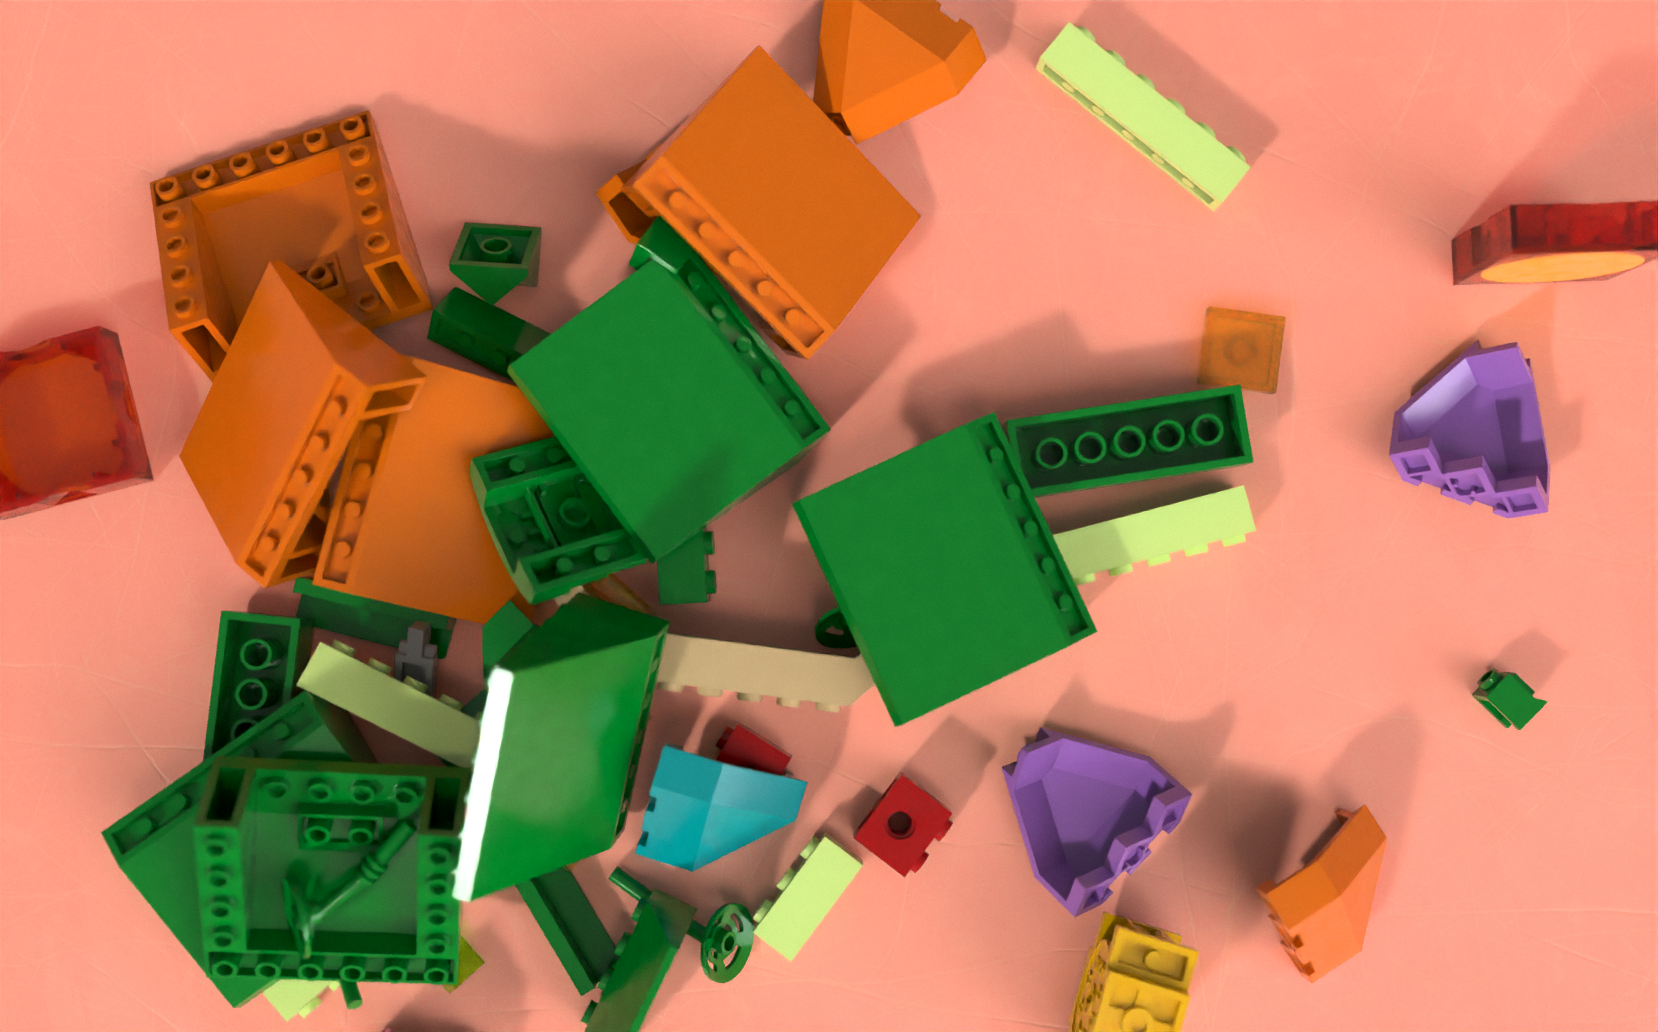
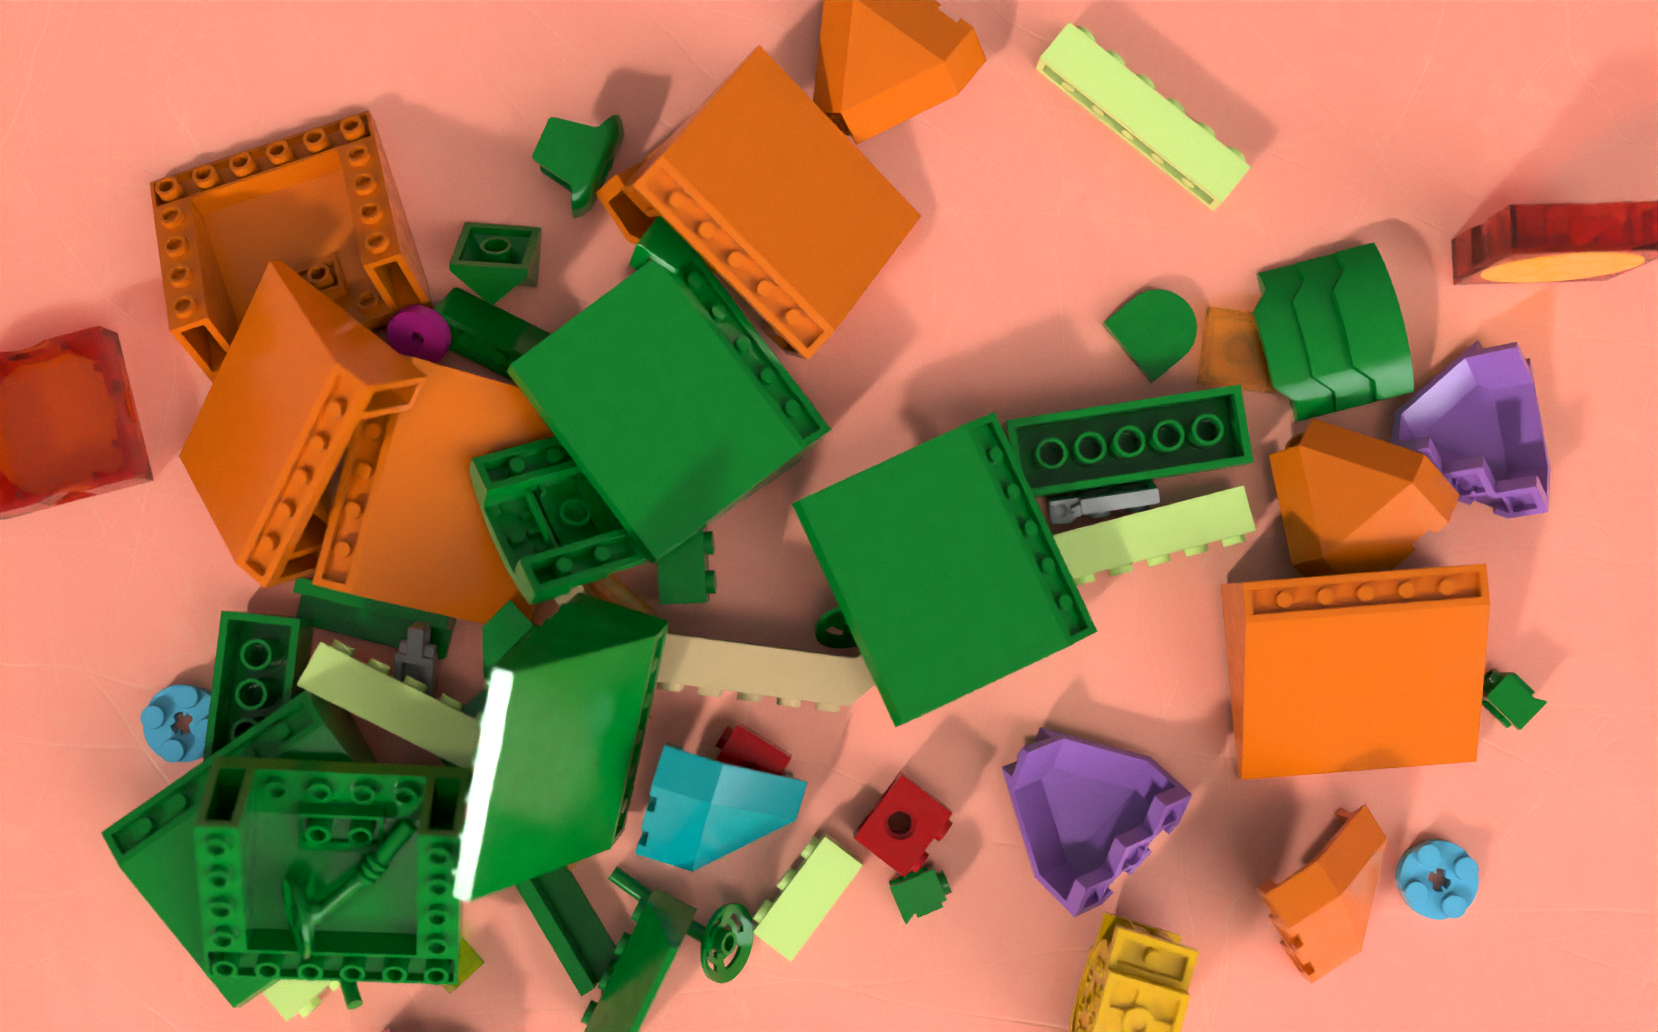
none -> medium azure plate [141,684,211,762]
none -> dark pink piece [387,305,452,363]
none -> green piece [532,114,624,218]
none -> green window [889,863,952,925]
none -> light grey hinge [1047,480,1160,524]
none -> green tile [1102,289,1197,383]
none -> orange slope [1220,563,1490,780]
none -> green slope [1252,242,1414,422]
none -> orange panel [1269,418,1460,578]
none -> medium azure plate [1395,839,1479,920]

